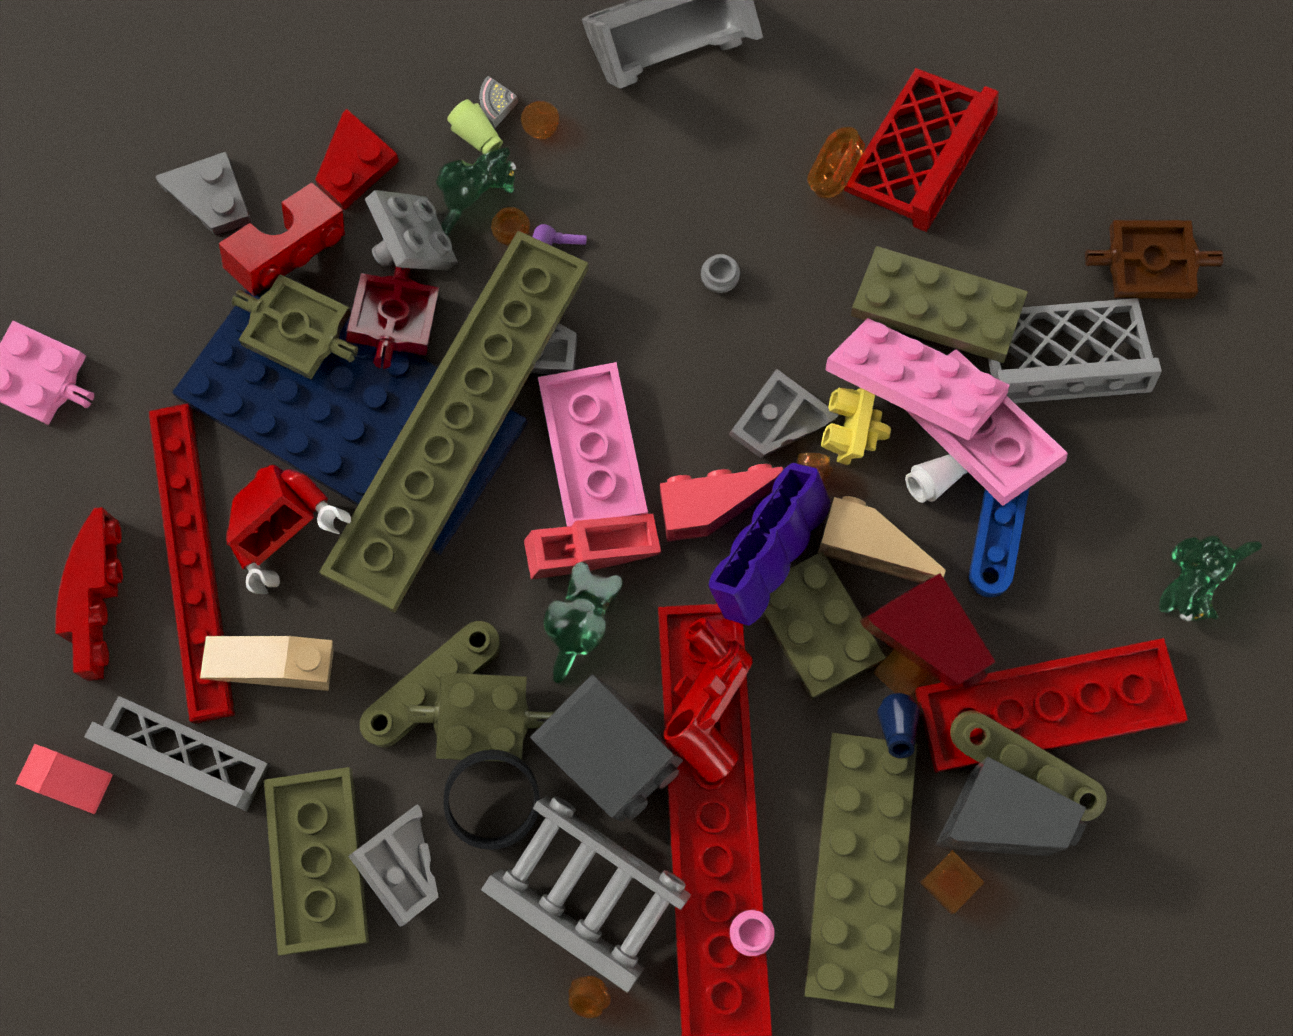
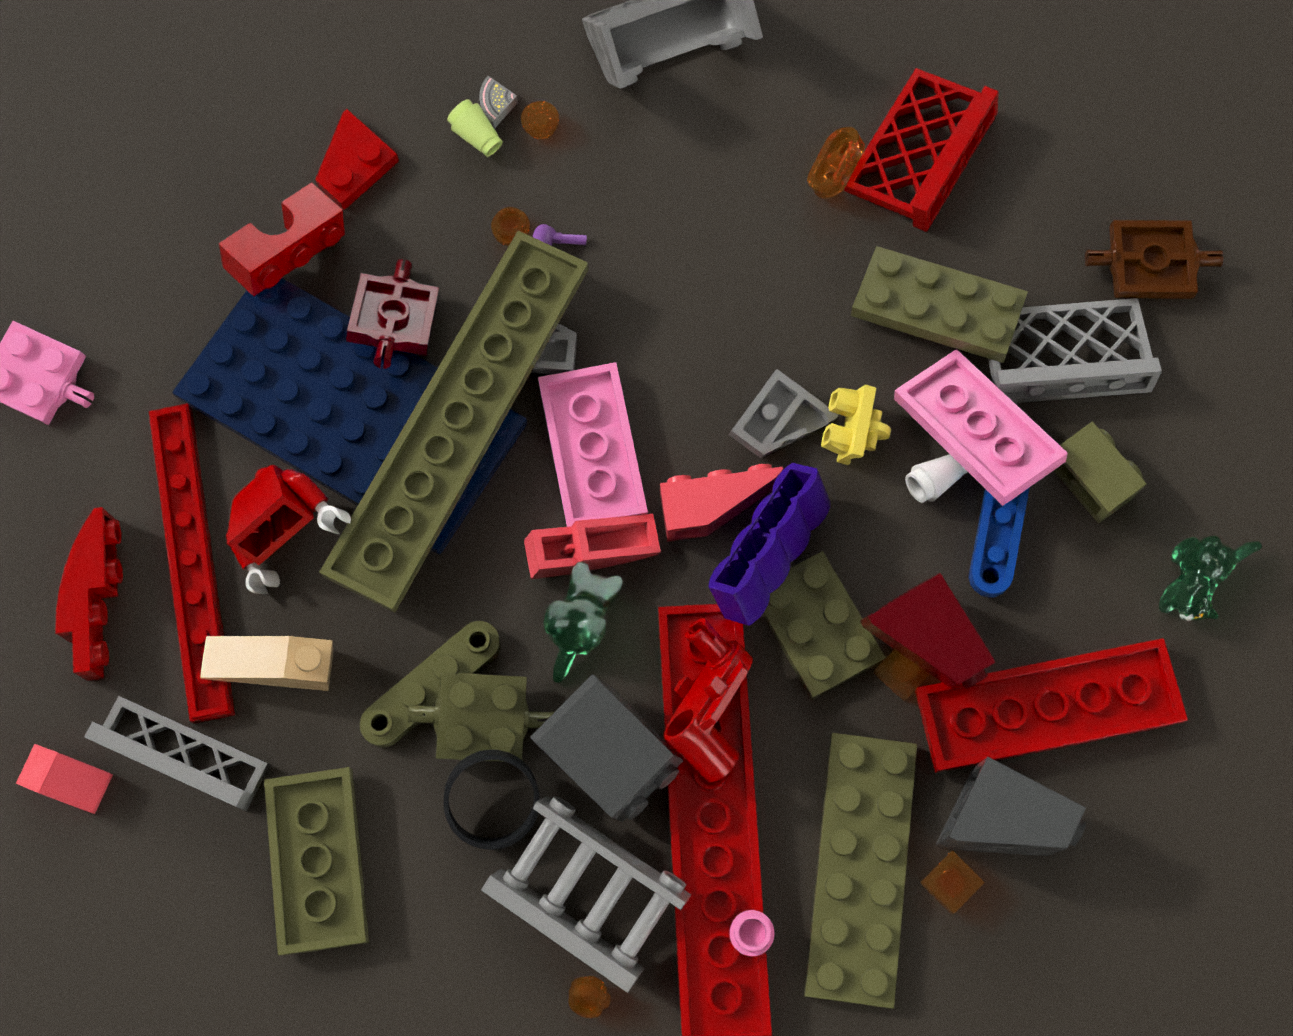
light grey wing [156,152,252,235] -> none
olive plate [232,274,358,379] -> none
light grey wing [348,804,439,927] -> none
light grey plate [365,190,458,271] -> none
clear green animal [436,147,516,236] -> none
light grey plate [701,254,740,293] -> none
clear orange plate [797,453,833,482] -> none
tan slope [818,496,945,583] -> none
bright pink plate [825,318,1010,441] -> none
dark blue cone [877,693,920,758] -> none
olive plate [950,710,1107,821] -> none
none -> olive brick [1054,421,1147,524]

